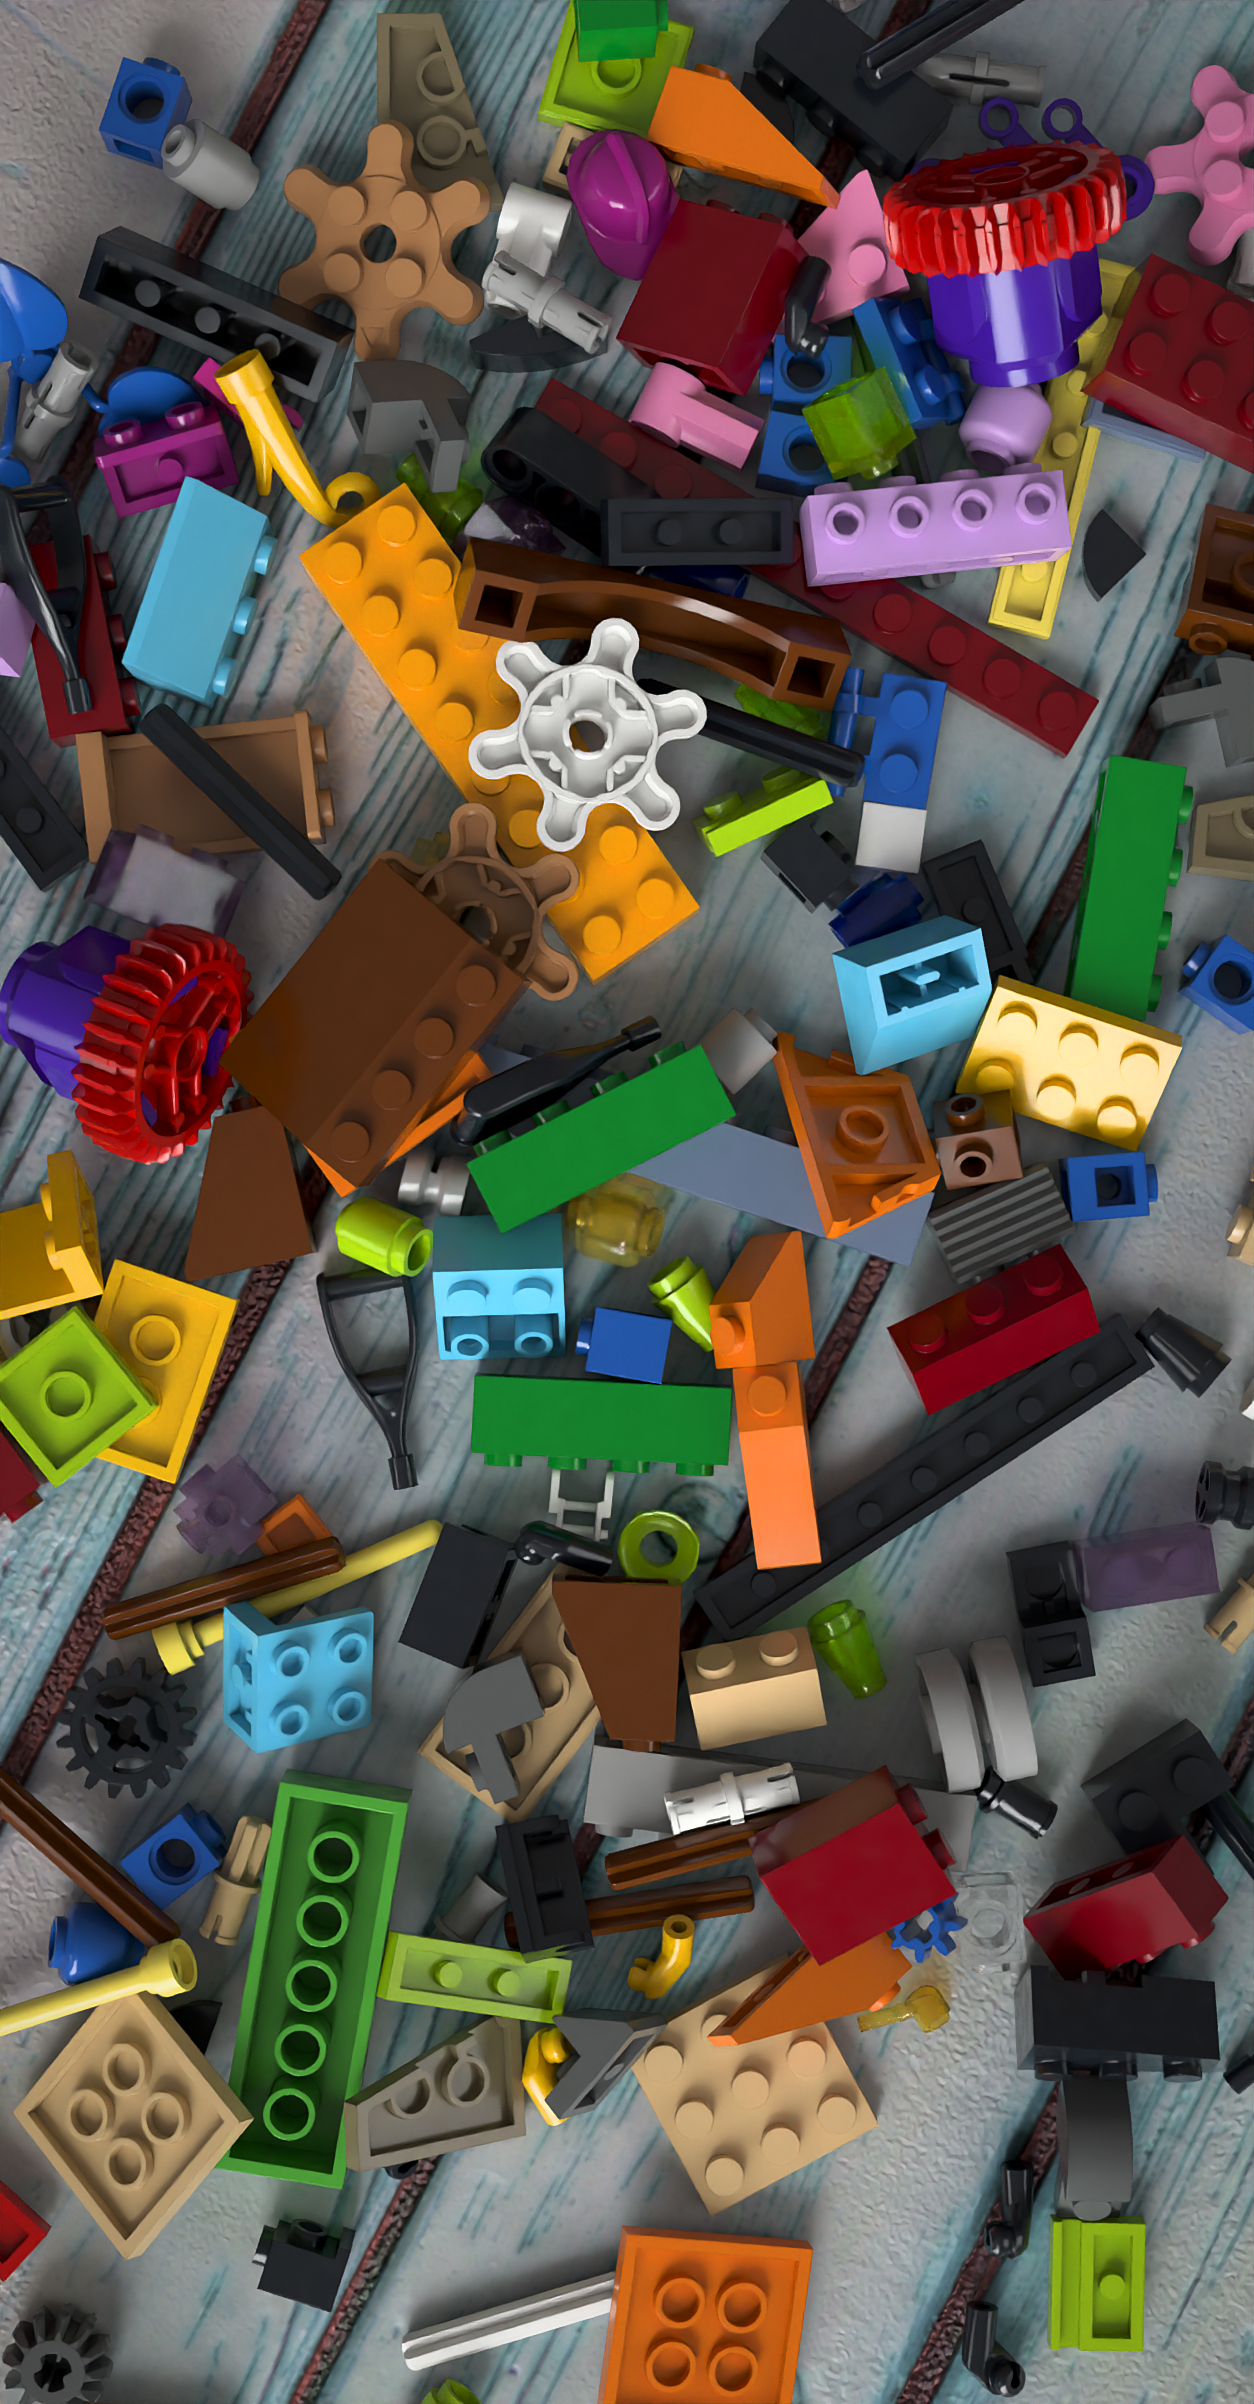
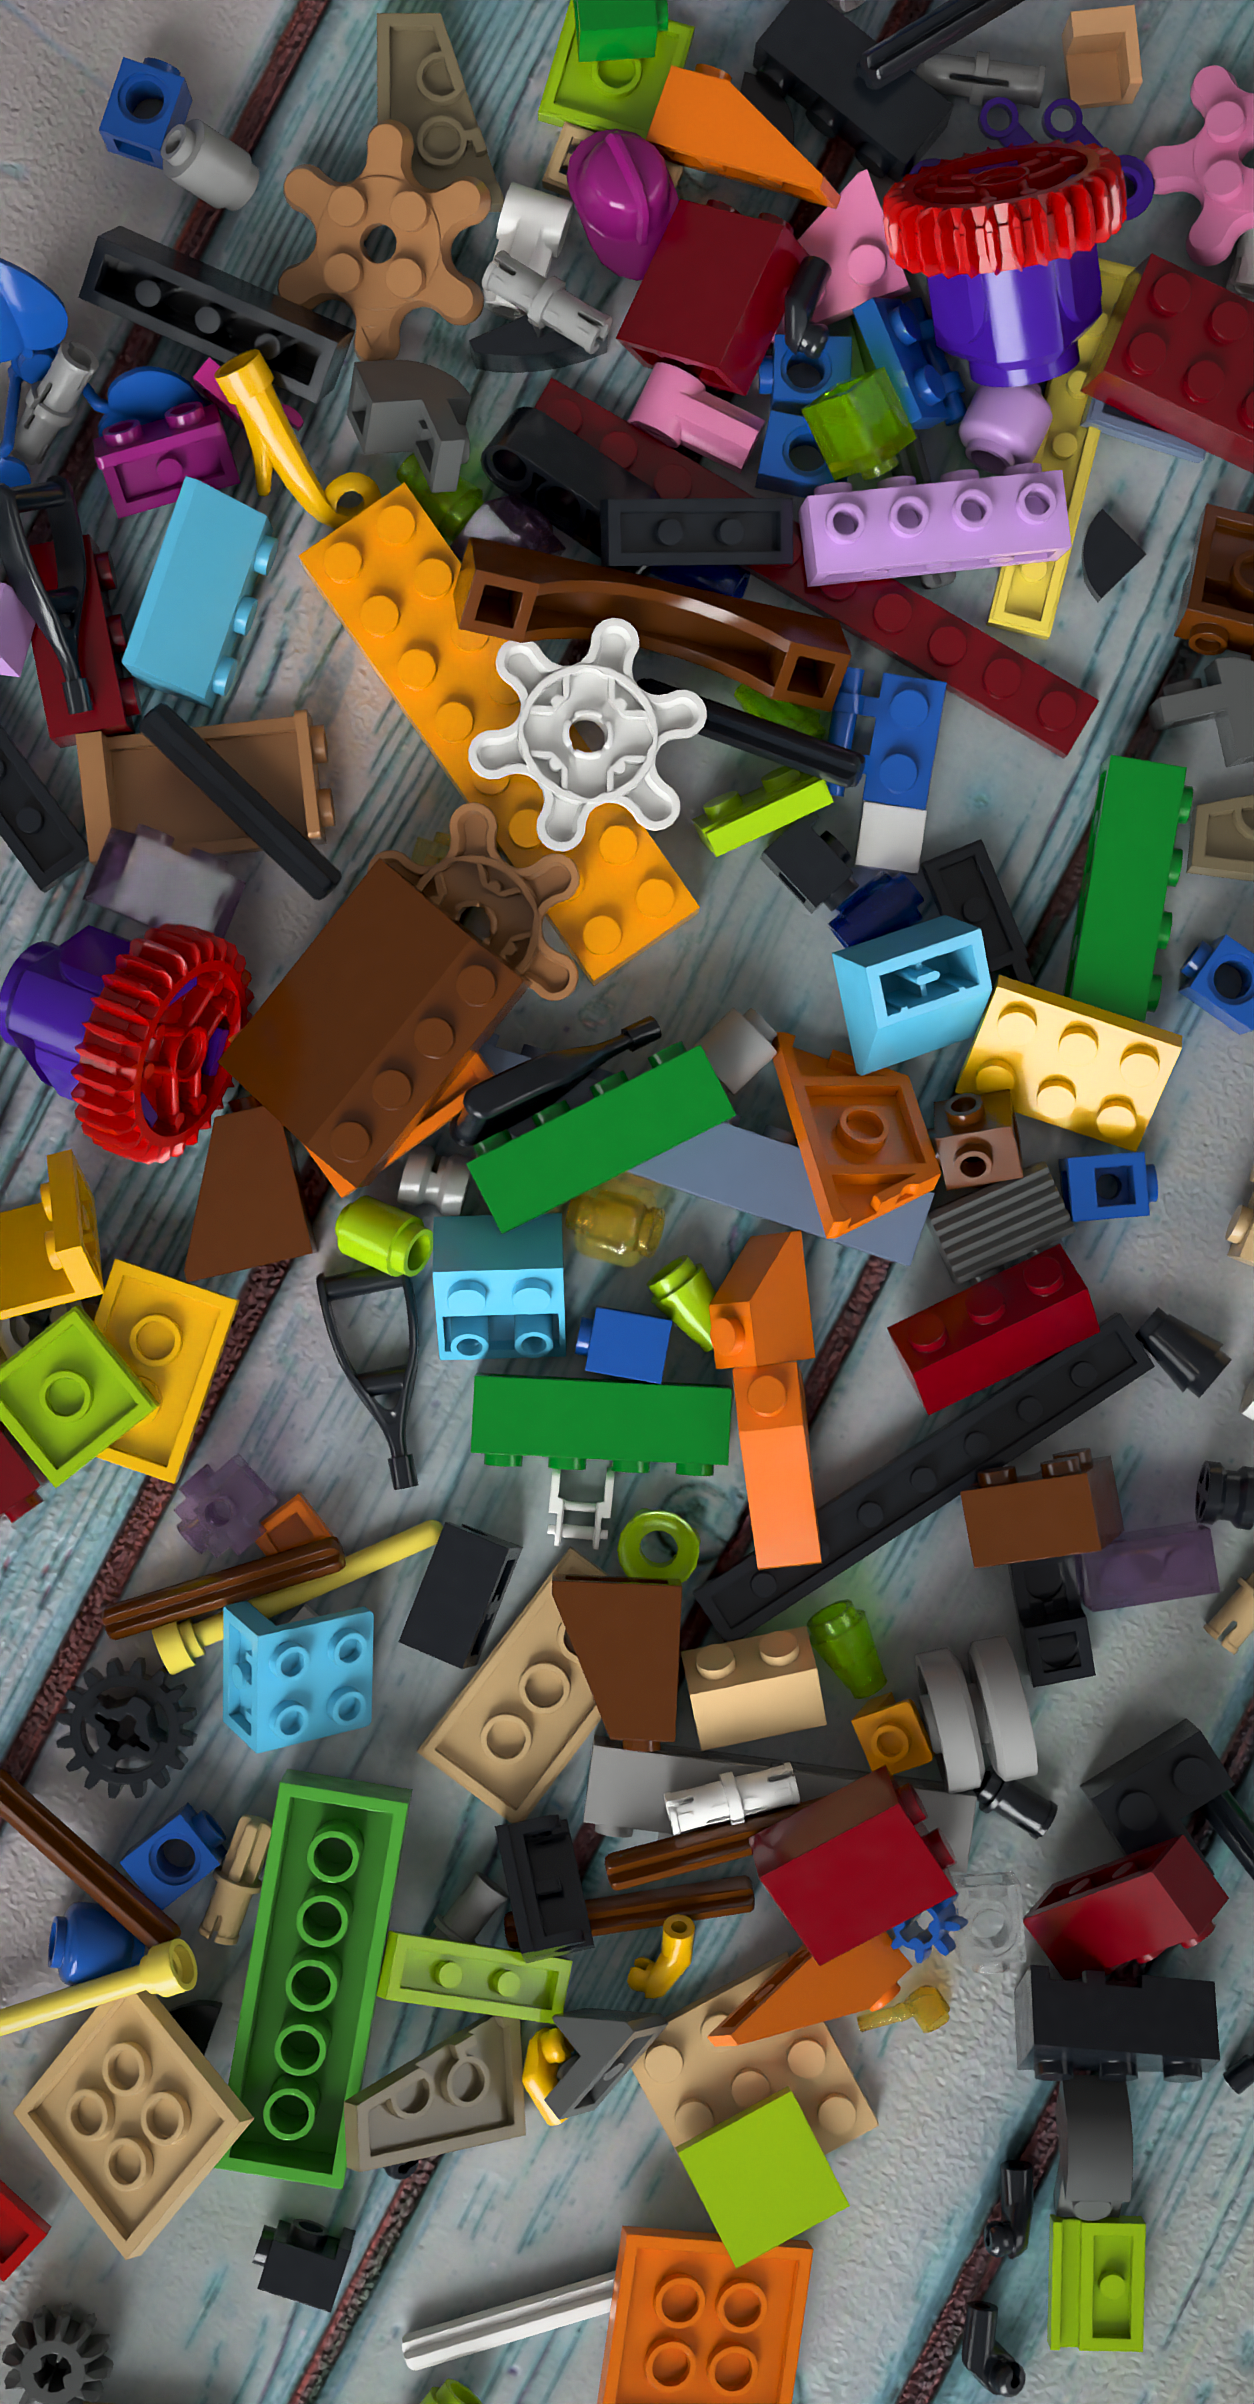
dark grey brick [443,1647,545,1805] -> none
black arm [514,1520,613,1577] -> none
none -> lime tile [675,2086,850,2269]
none -> light orange bracket [851,1692,935,1775]
none -> reddish brown brick [960,1448,1125,1569]
none -> light nougat panel [1061,5,1142,109]

